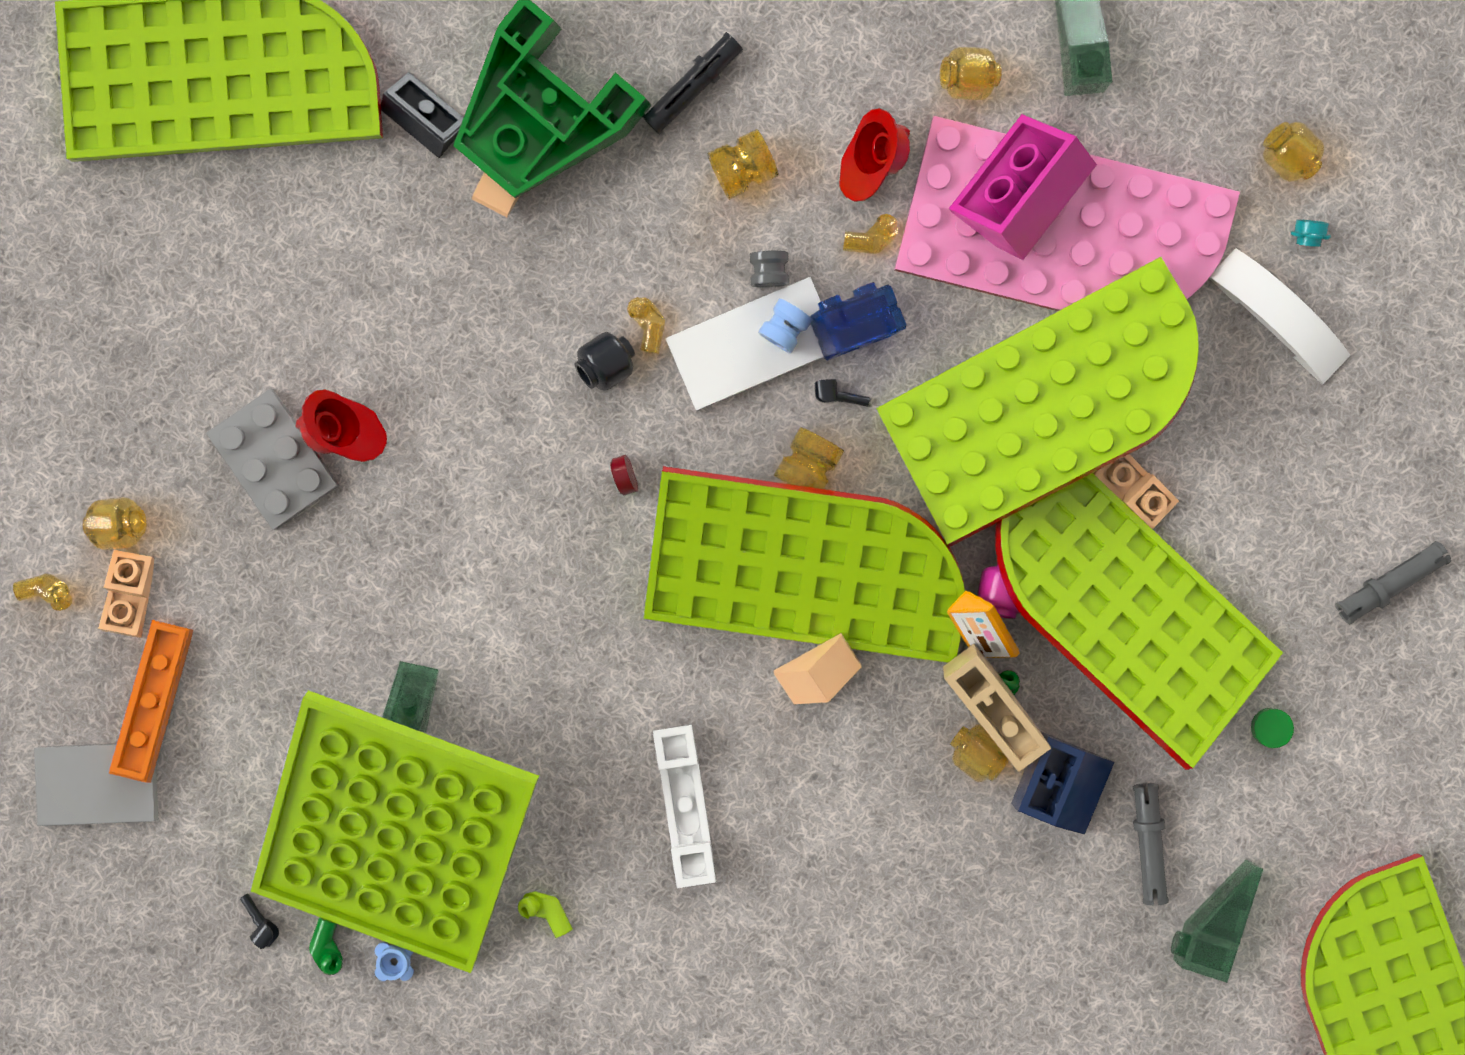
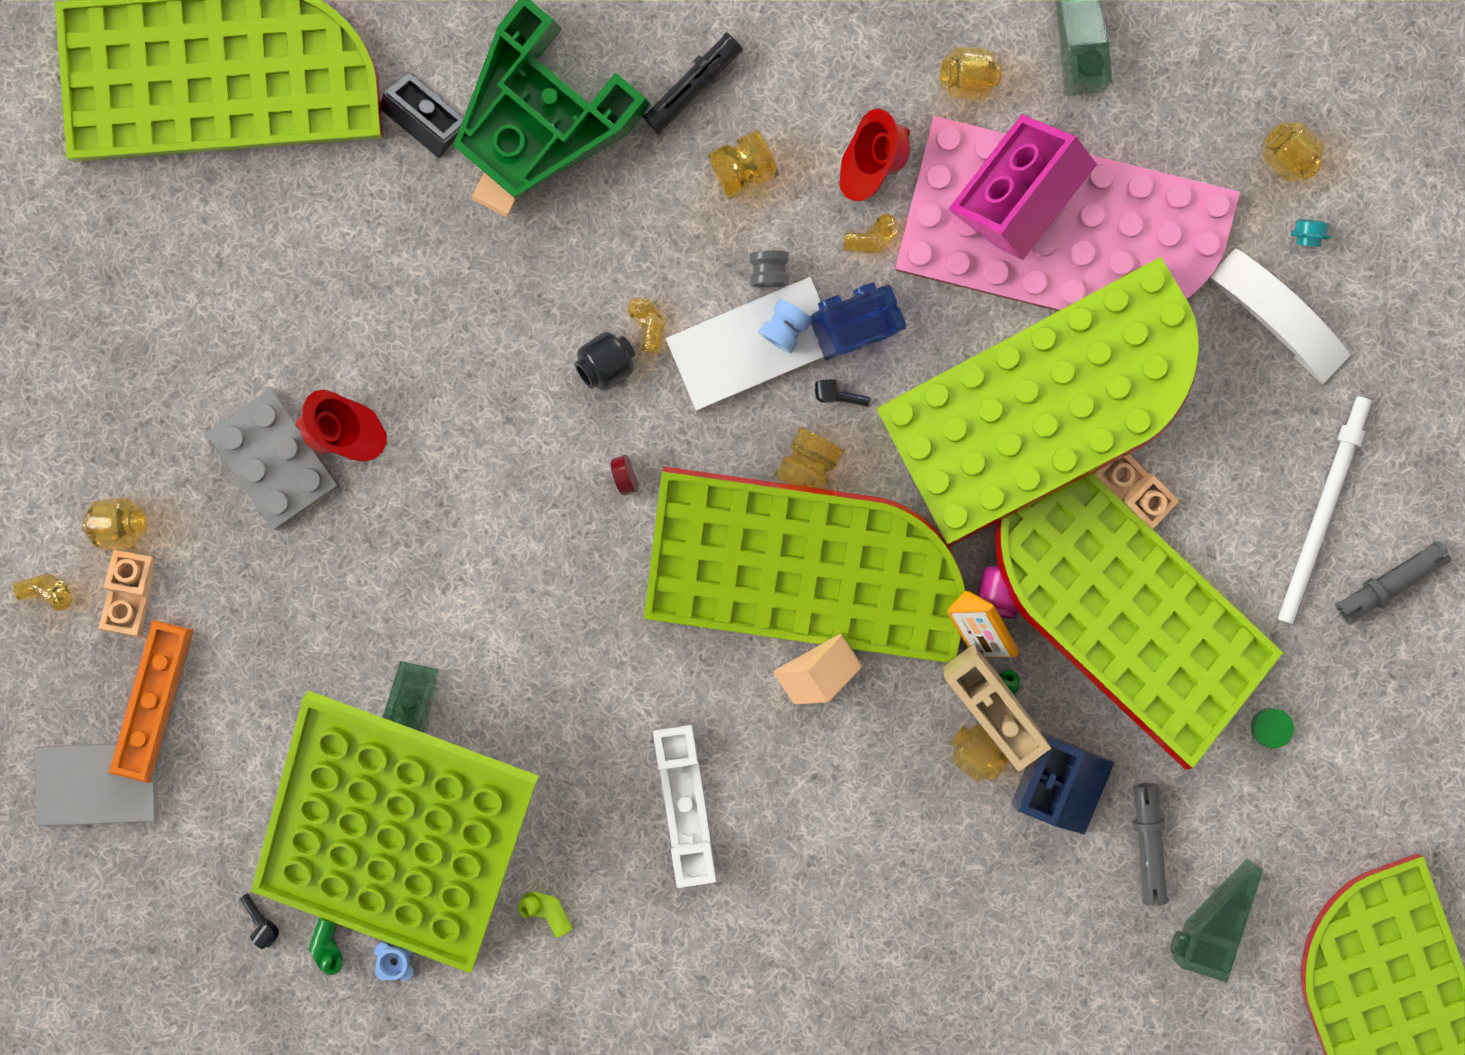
none -> white bar [1278,396,1372,624]

